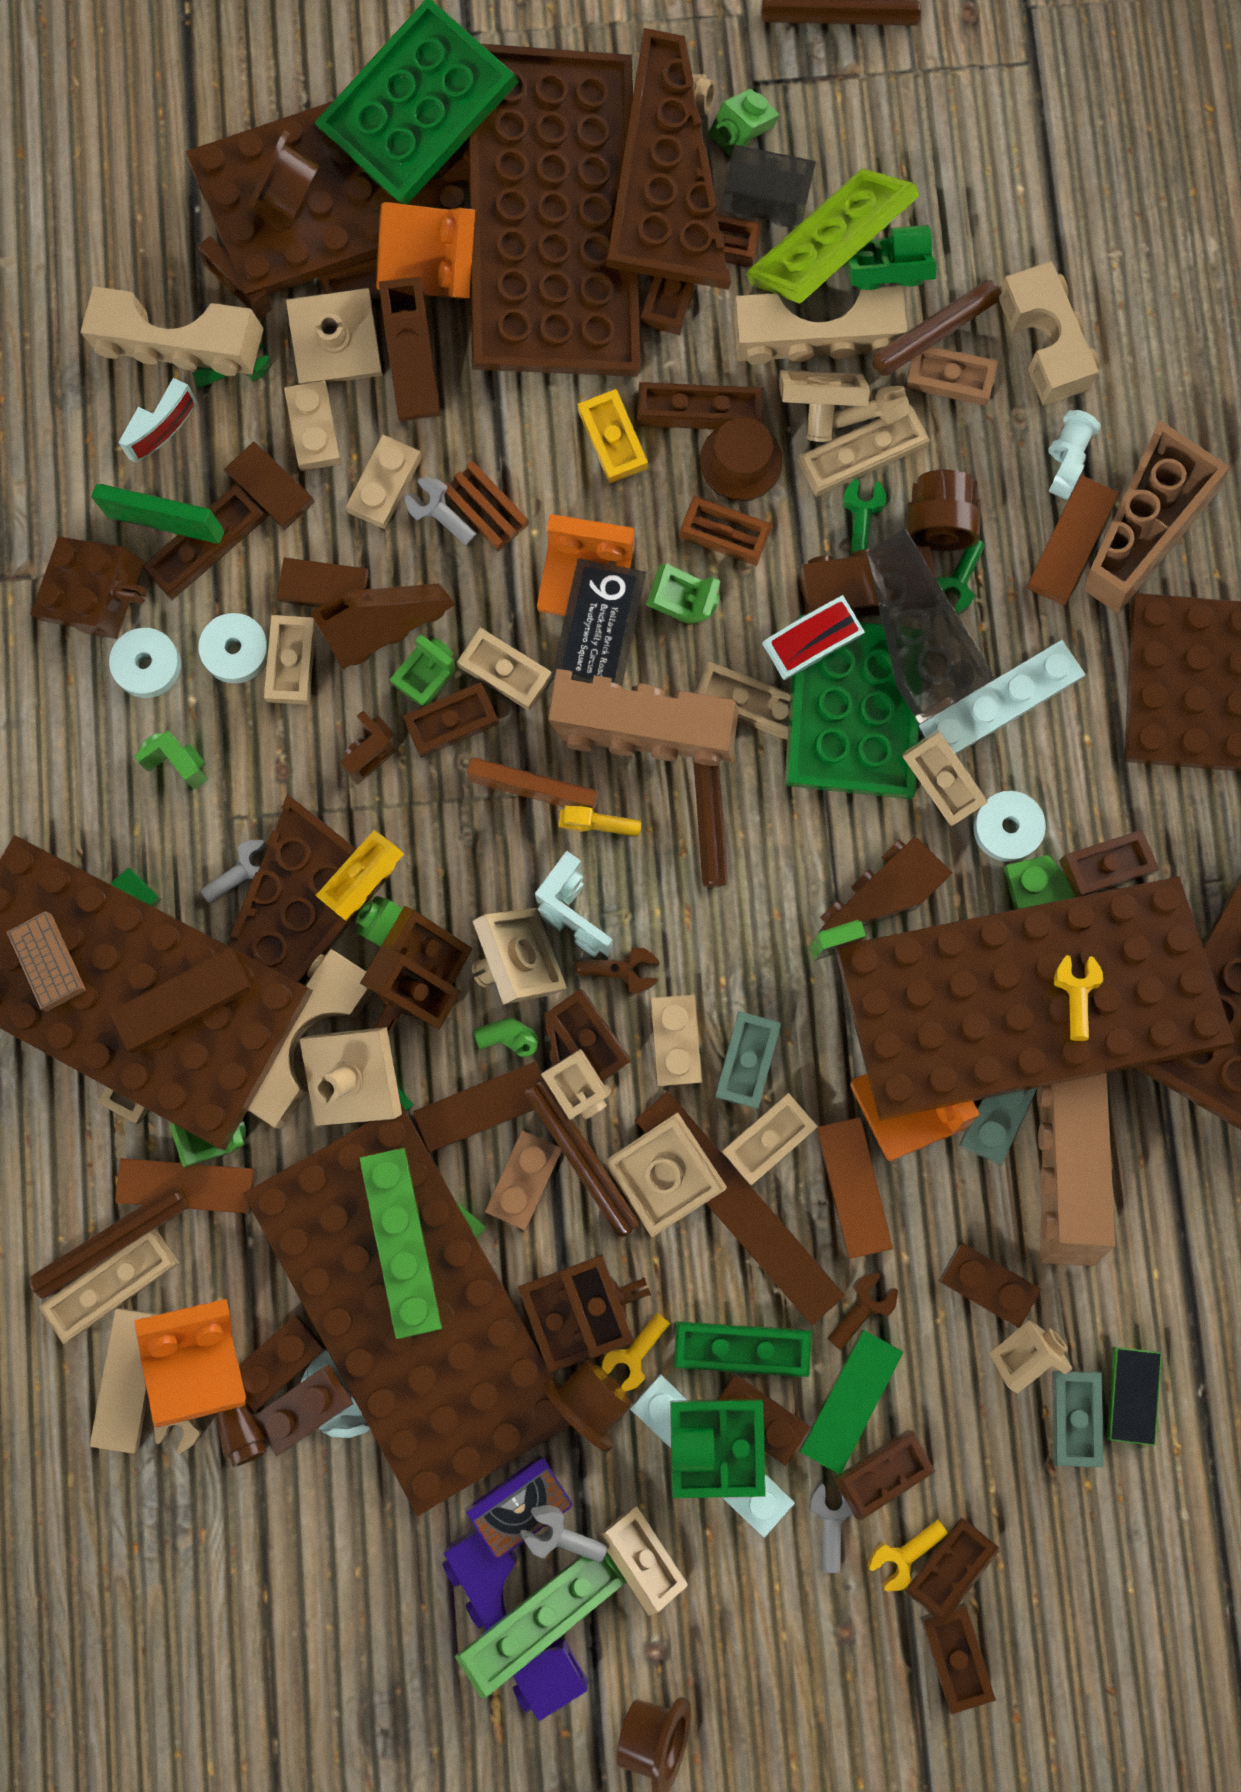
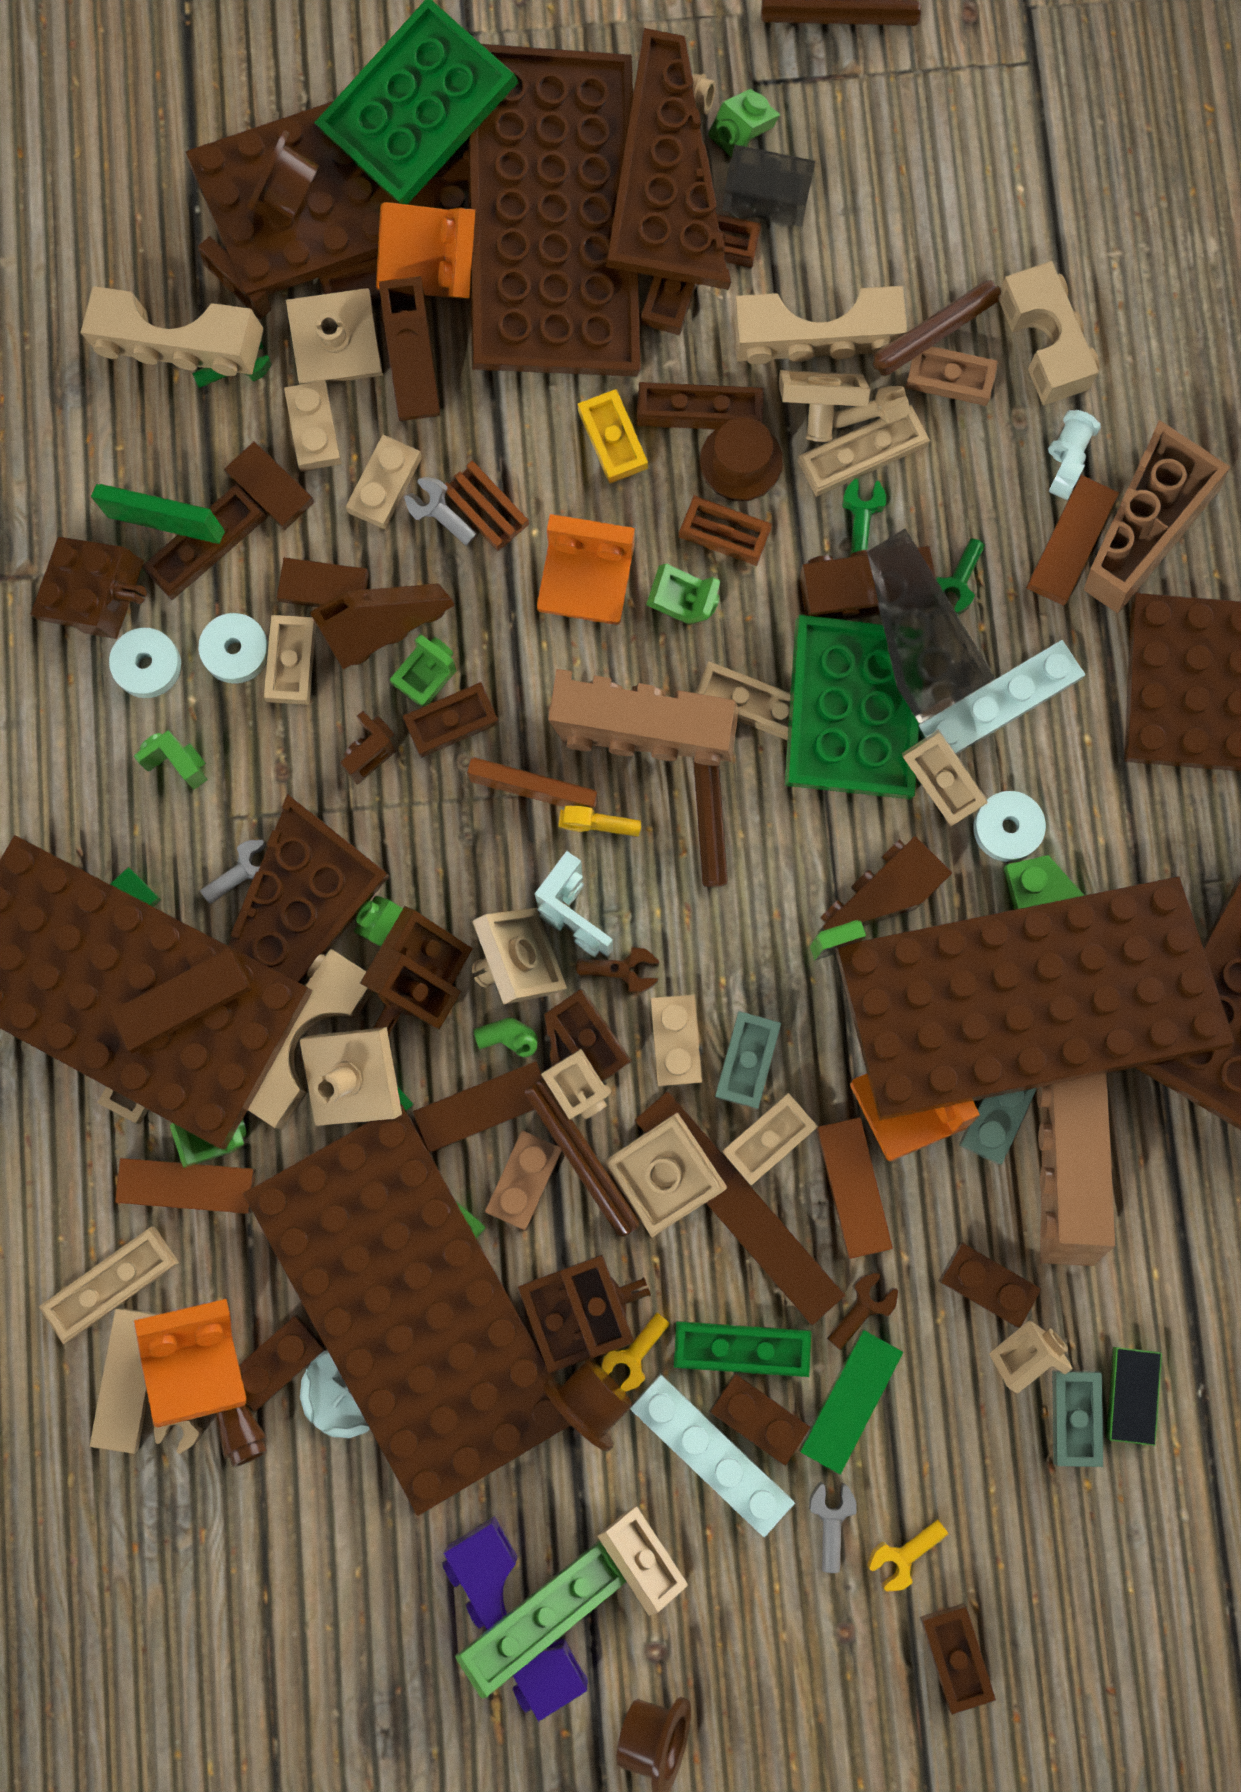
medium nougat tile [6,911,86,1012] -> none
reddish brown axle [30,1186,189,1299] -> none
light aqua slope [118,378,197,462] -> none
reddish brown plate [253,1365,353,1456] -> none
yellow plate [316,830,404,921] -> none
bright green plate [360,1148,442,1339] -> none
tan plate [457,627,553,711] -> none
panel [465,1455,572,1559] -> none
light grey bar [520,1505,607,1562] -> none
black piece [551,558,646,686] -> none
green plate [670,1399,766,1498] -> none
lime tile [746,168,920,304] -> none
slope [762,595,865,680] -> none
reddish brown plate [833,1430,935,1520] -> none
green plate [843,225,937,290] -> none
reddish brown plate [905,1517,1000,1624] -> none
reddish brown piece [906,470,981,552] -> none
yellow bar [1054,955,1103,1041] -> none
reddish brown plate [1059,830,1159,897] -> none

